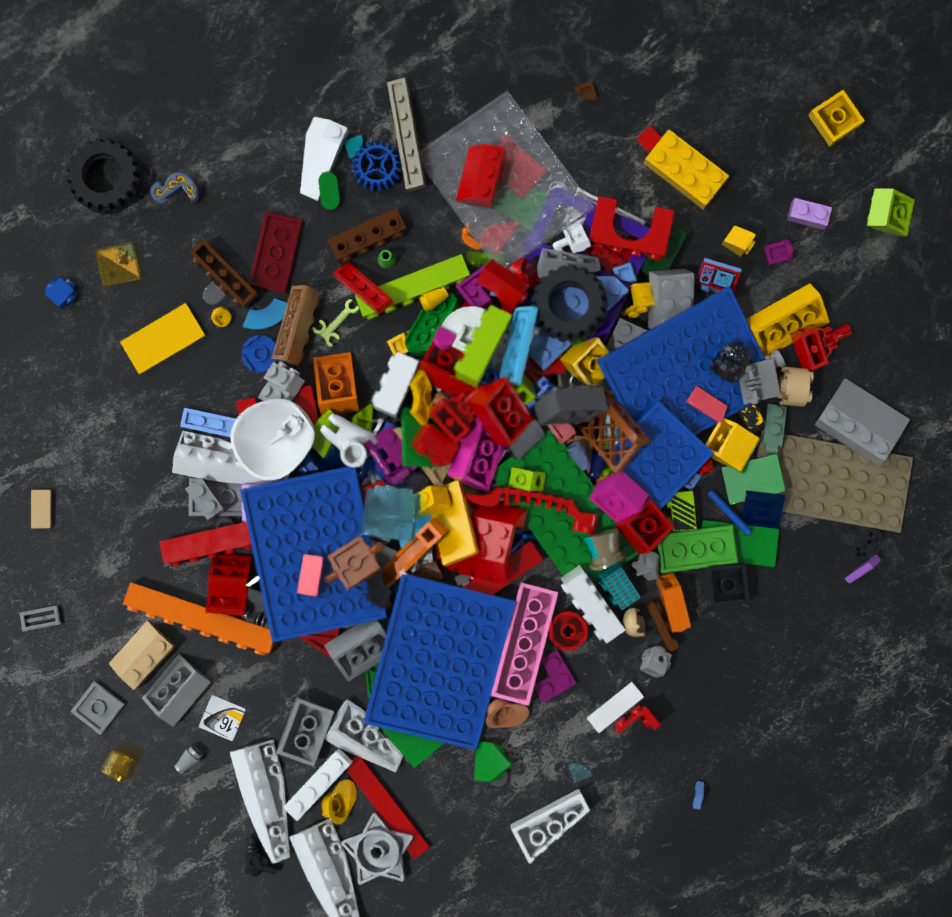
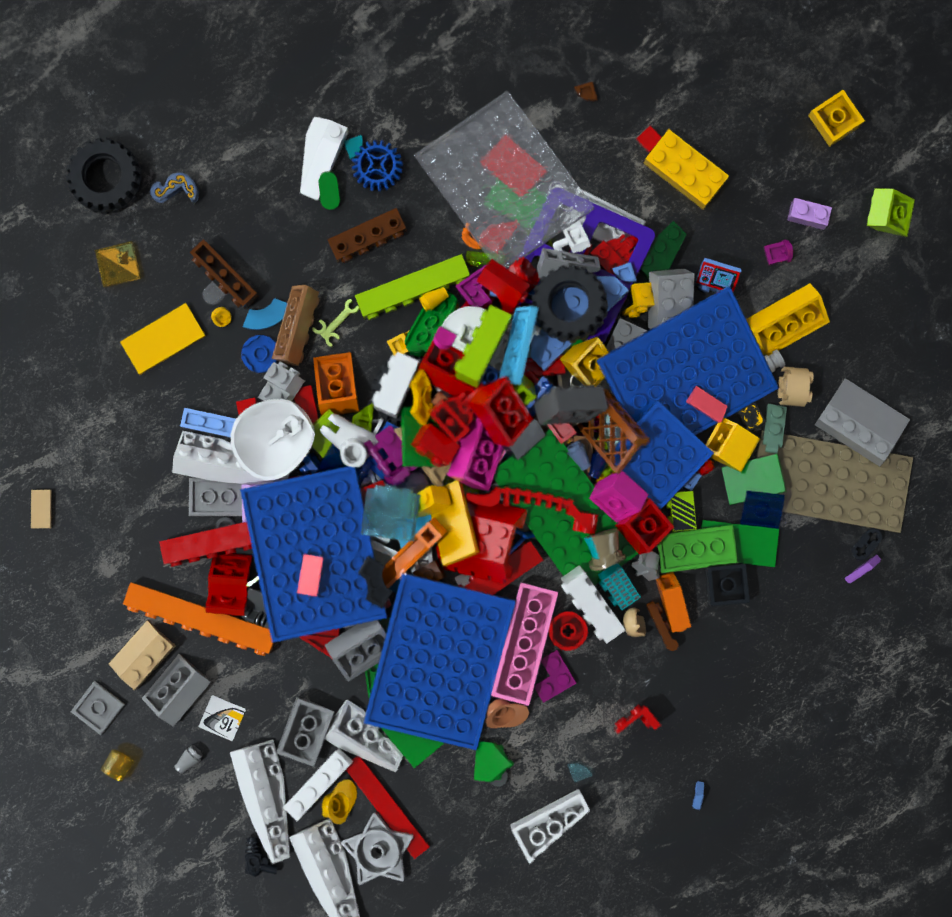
light grey tile [19,605,62,632] -> none
blue brick [45,277,77,309] -> none
light grey brick [185,478,226,521] -> none
dark red tile [249,212,303,294] -> none
dark orange plate [324,536,384,590] -> none
red plate [333,262,393,314] -> none
bright green cone [377,250,396,269] -> none
dark tan plate [387,78,426,191] -> none
red slope [456,144,506,209] -> none
lime bracket [509,467,546,491] -> none
white tile [587,682,644,733] -> none
red arch [589,196,675,261] -> none
light grey brick [640,646,671,678] -> none
blue bar [707,489,752,536] -> none
black hair [709,342,751,384] -> none
yellow slope [722,225,756,257] -> none
light grey hinge [739,358,781,404] -> none
red brick [790,324,852,370] -> none

